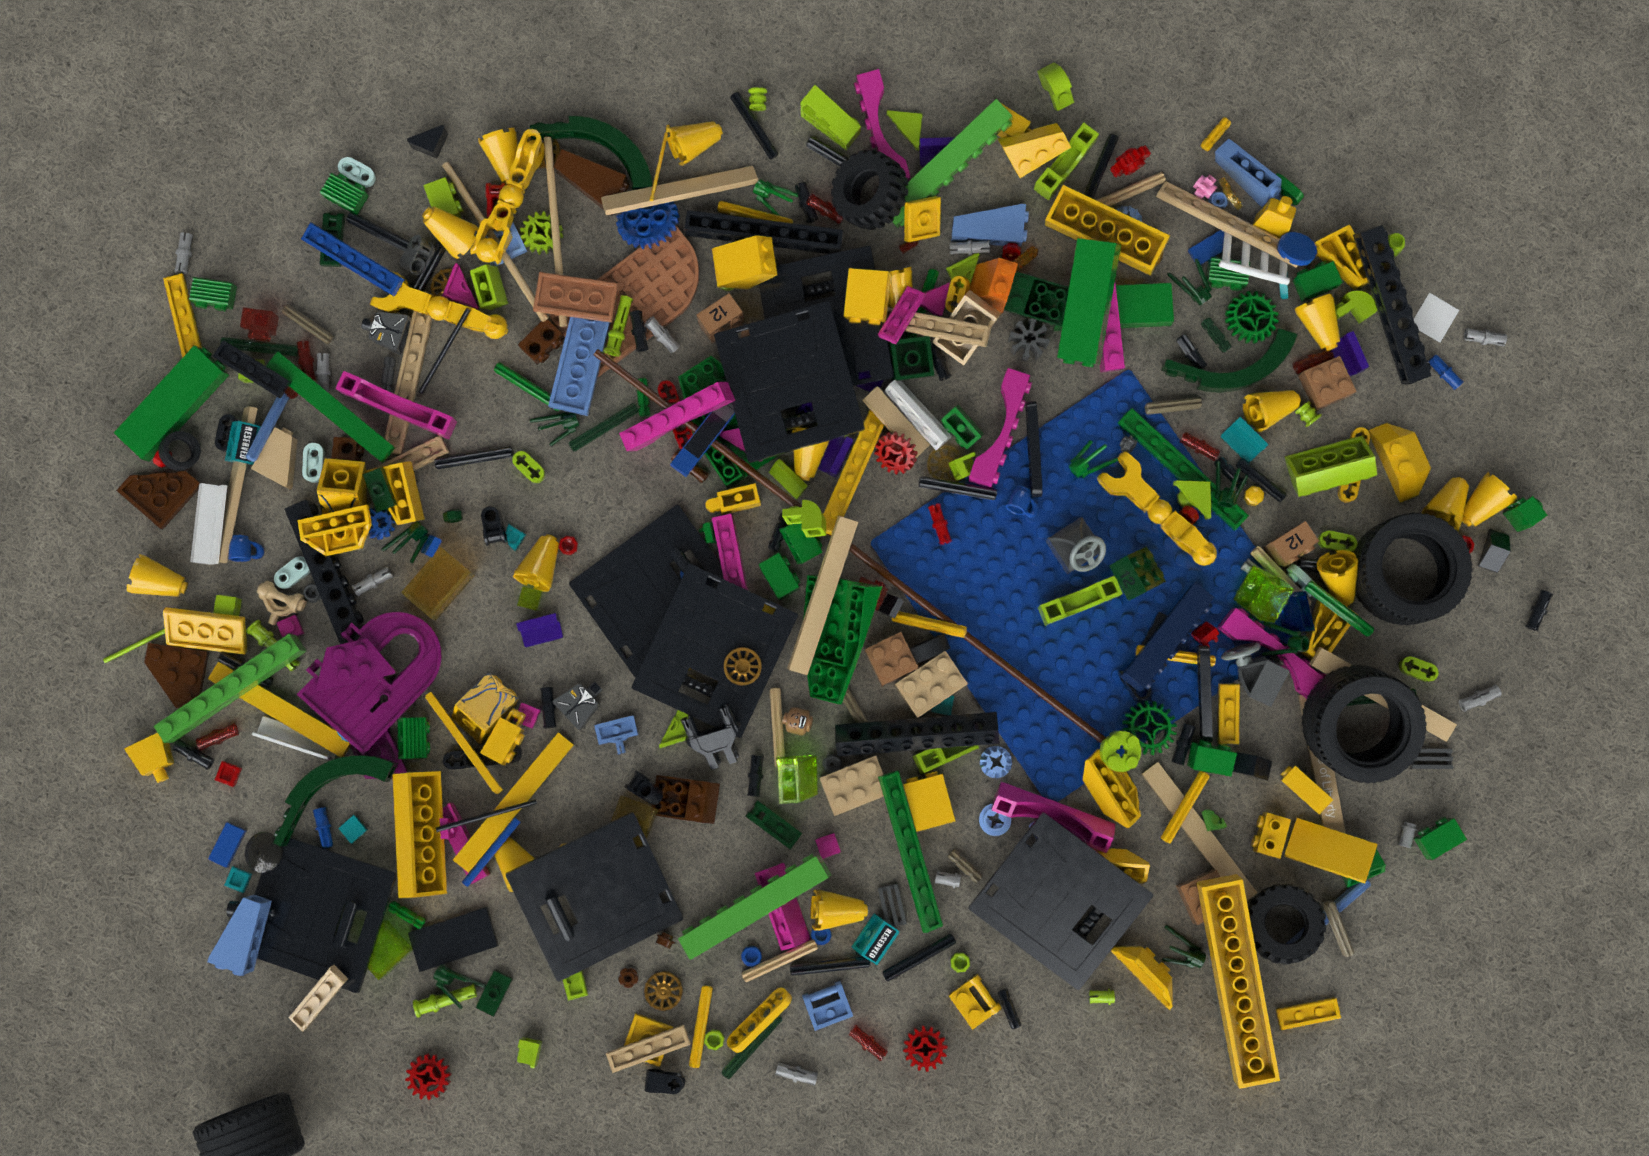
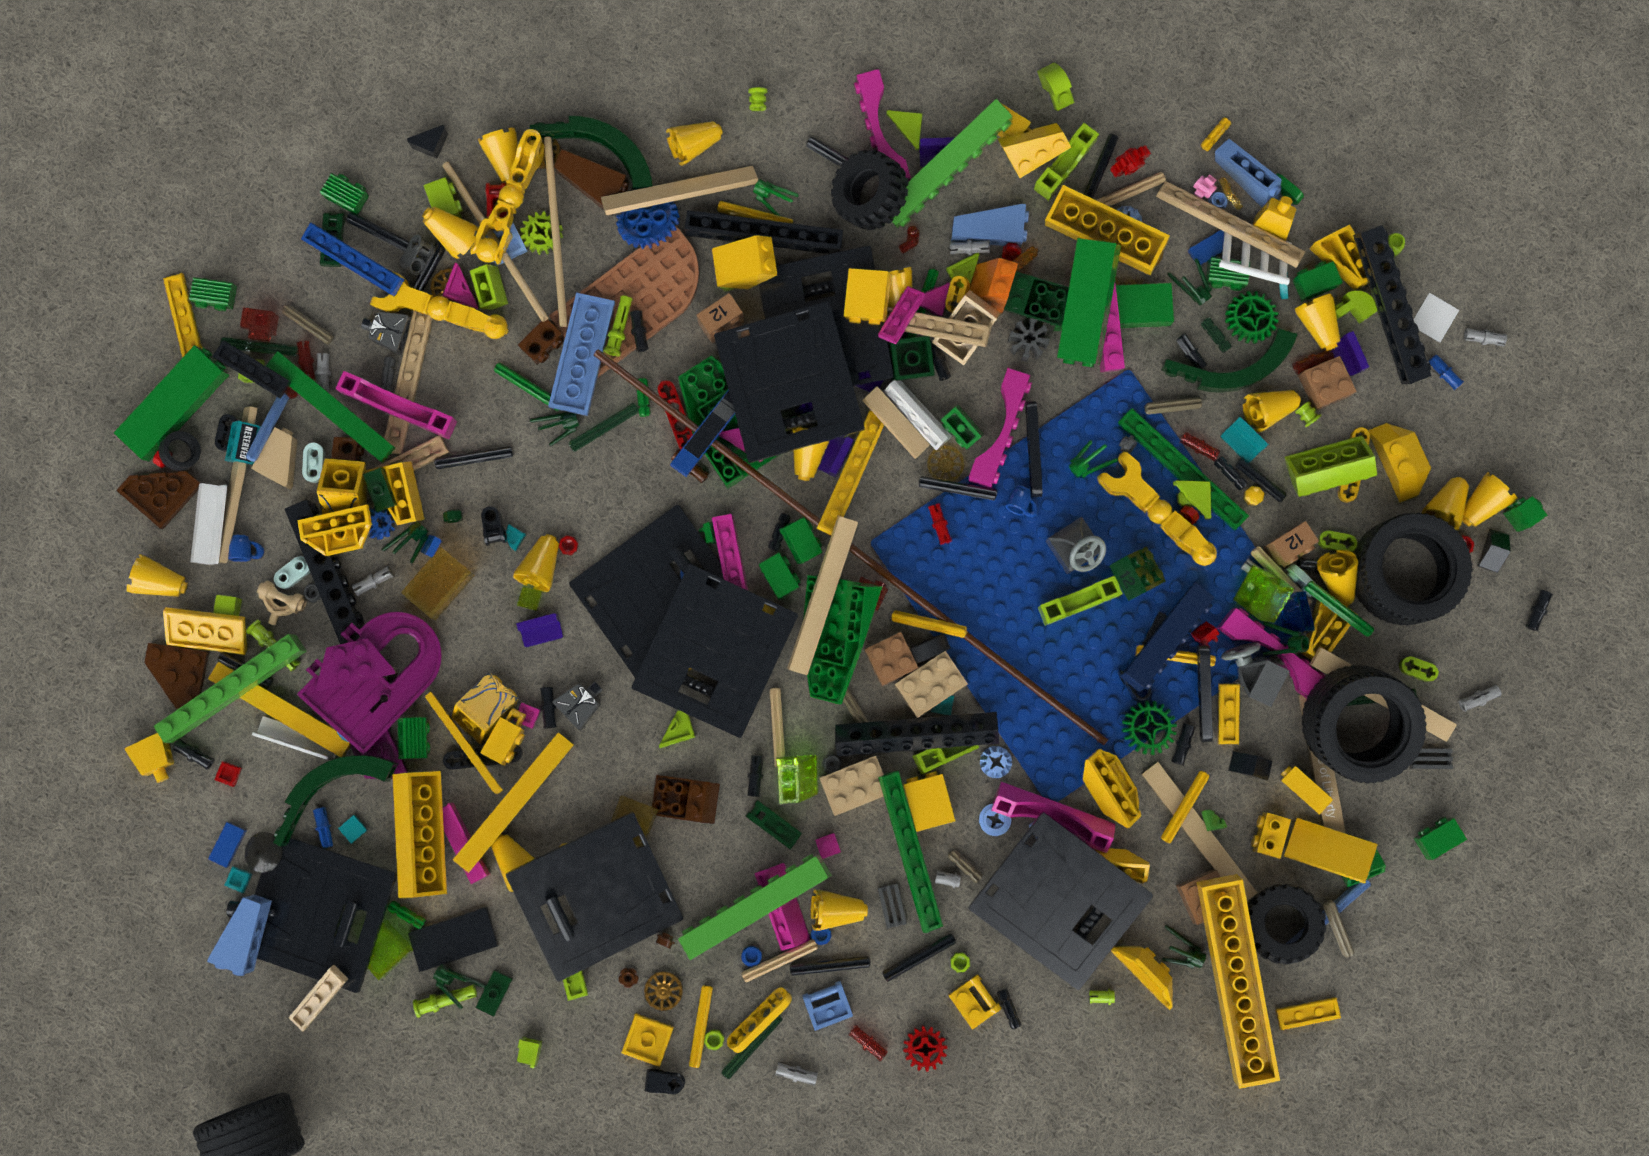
lime axle [103,628,165,663] -> none
light grey pin [174,232,193,274] -> none
clear red pin [195,723,239,750] -> none
dark pink plate [276,615,304,638] -> none
light aqua plate [338,157,376,188] -> none
red gear [405,1053,452,1100] -> none
black axle [418,308,471,394] -> none
black axle [436,799,537,832] -> none
dark pink plate [440,817,457,839] -> none
blue bar [462,817,521,887] -> none
lime beam [512,451,545,484] -> none
nougat tile [533,272,618,323] -> none
medium blue plate [594,715,639,755] -> none
tan tile [606,1024,691,1073] -> none
dark pink arch [619,382,735,451] -> none
black piece [624,770,663,805] -> none
light grey pin [644,316,680,353] -> none
yellow piece [650,125,670,201] -> none
black connector [680,704,741,770] -> none
yellow brick [705,483,761,515] -> none
pearl gold wheel [724,647,762,685] -> none
black axle [730,92,778,160] -> none
lime tile [768,459,808,499] -> none
lime brick [782,500,826,538] -> none
medium nougat head [782,707,813,736] -> none
black pin [795,182,819,223] -> none
lime wedge [800,85,861,151] -> none
clear red pin [806,193,843,224] -> none
teal panel [851,913,899,965] -> none
red gear [874,431,918,475] -> none
black tile [878,594,904,619] -> none
yellow tile [904,196,941,242] -> none
lime panel [948,452,976,481] -> none
lime plate [1100,730,1141,772] -> none
green brick [1187,740,1237,777] -> none
dark green plant [1215,461,1248,508] -> none
blue tile [1277,232,1317,266] -> none
light grey pin [1398,821,1418,848] -> none

